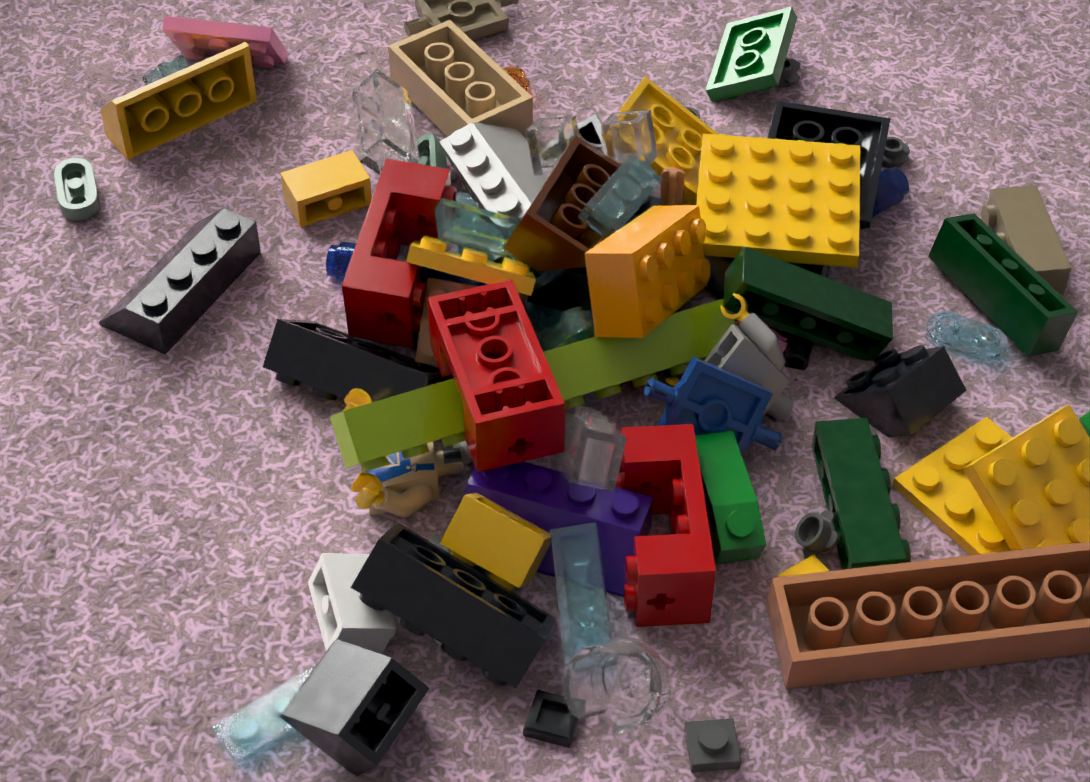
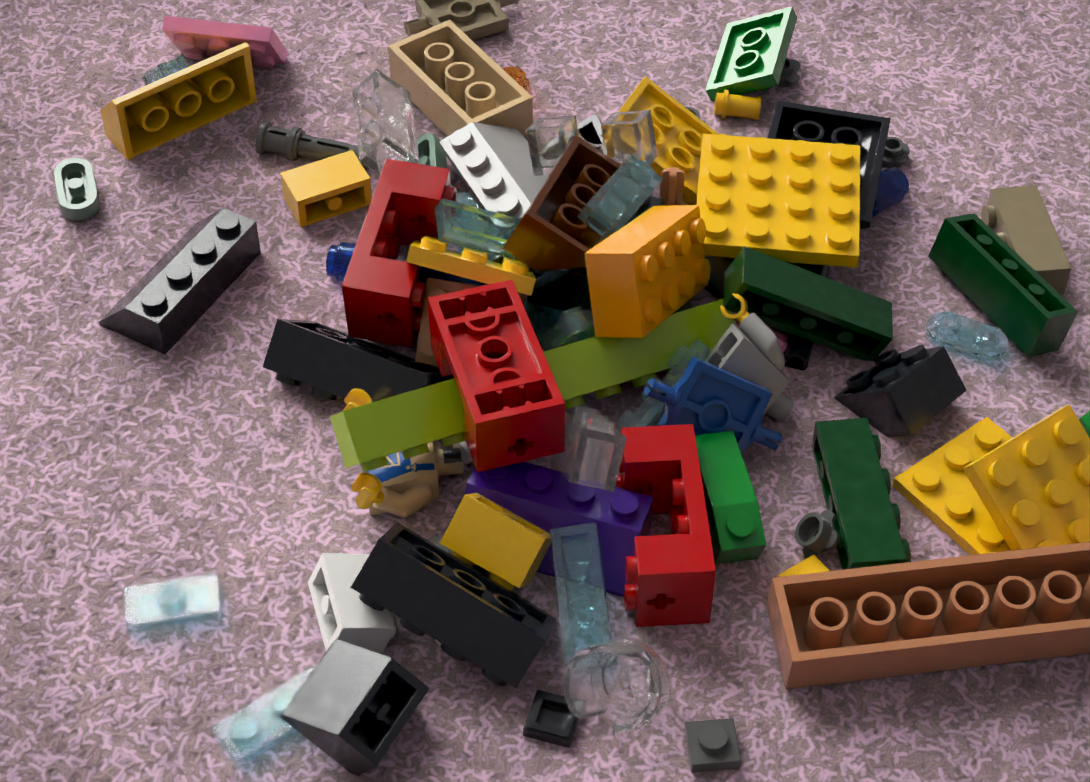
none -> clear light blue plate [124,573,222,633]
none -> dark grey pin [255,120,373,171]
none -> clear light blue plate [612,338,711,446]
none -> yellow pin [714,90,761,120]

